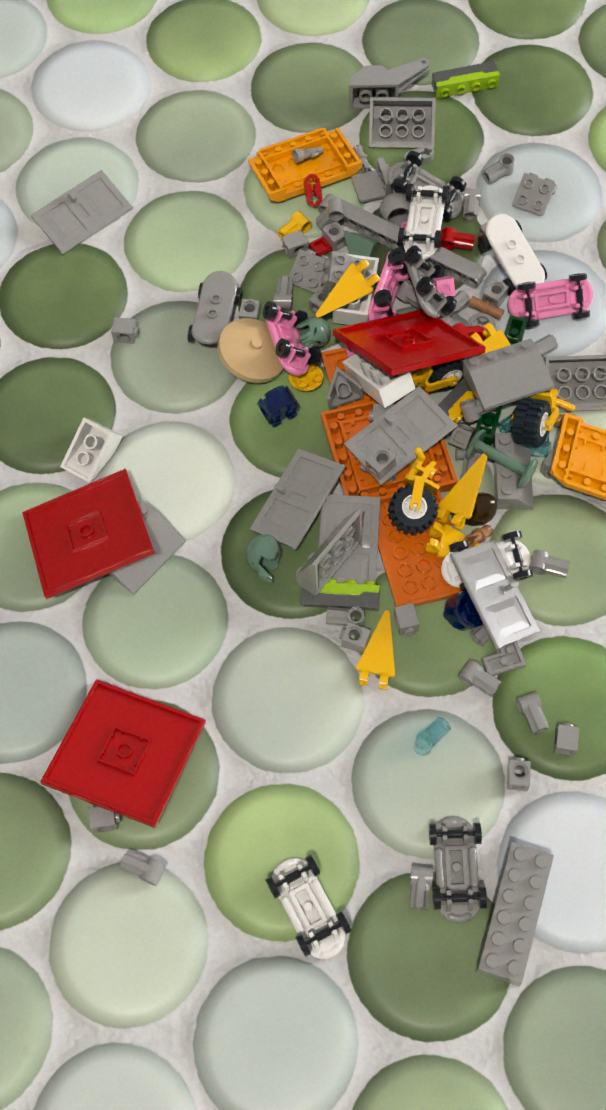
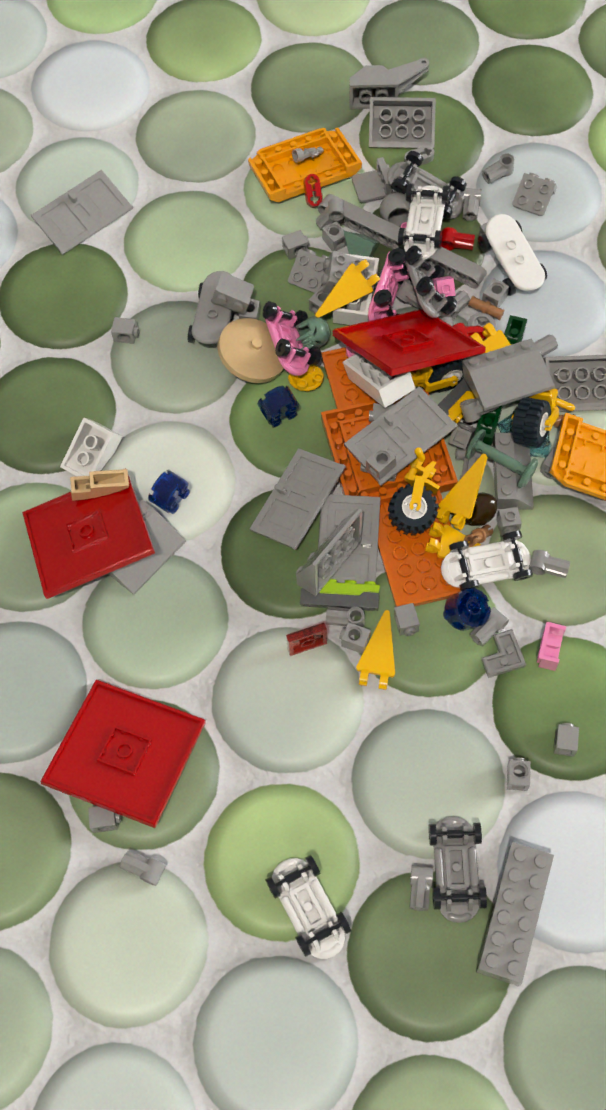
sand green helmet [246,534,281,583] -> none
light grey piece [274,276,293,310] -> none
yellow piece [277,211,312,241] -> none
red tile [309,236,332,257] -> none
light grey slope [327,366,364,409] -> none
light grey pin [352,144,372,173] -> none
clear light blue piece [414,716,451,756] -> none
lime piece [432,61,500,99] -> none
door [450,540,540,650] -> none
light grey piece [458,660,501,697] -> none
bright pink piece [508,273,593,327] -> none
light grey piece [516,692,550,735] -> none
none -> tan slope [70,469,129,501]
none -> clear blue brick [148,469,190,514]
none -> light grey bracket [211,273,254,315]
none -> clear red tile [286,623,327,656]
none -> light grey brick [496,507,522,537]
none -> bright pink window [536,622,566,671]

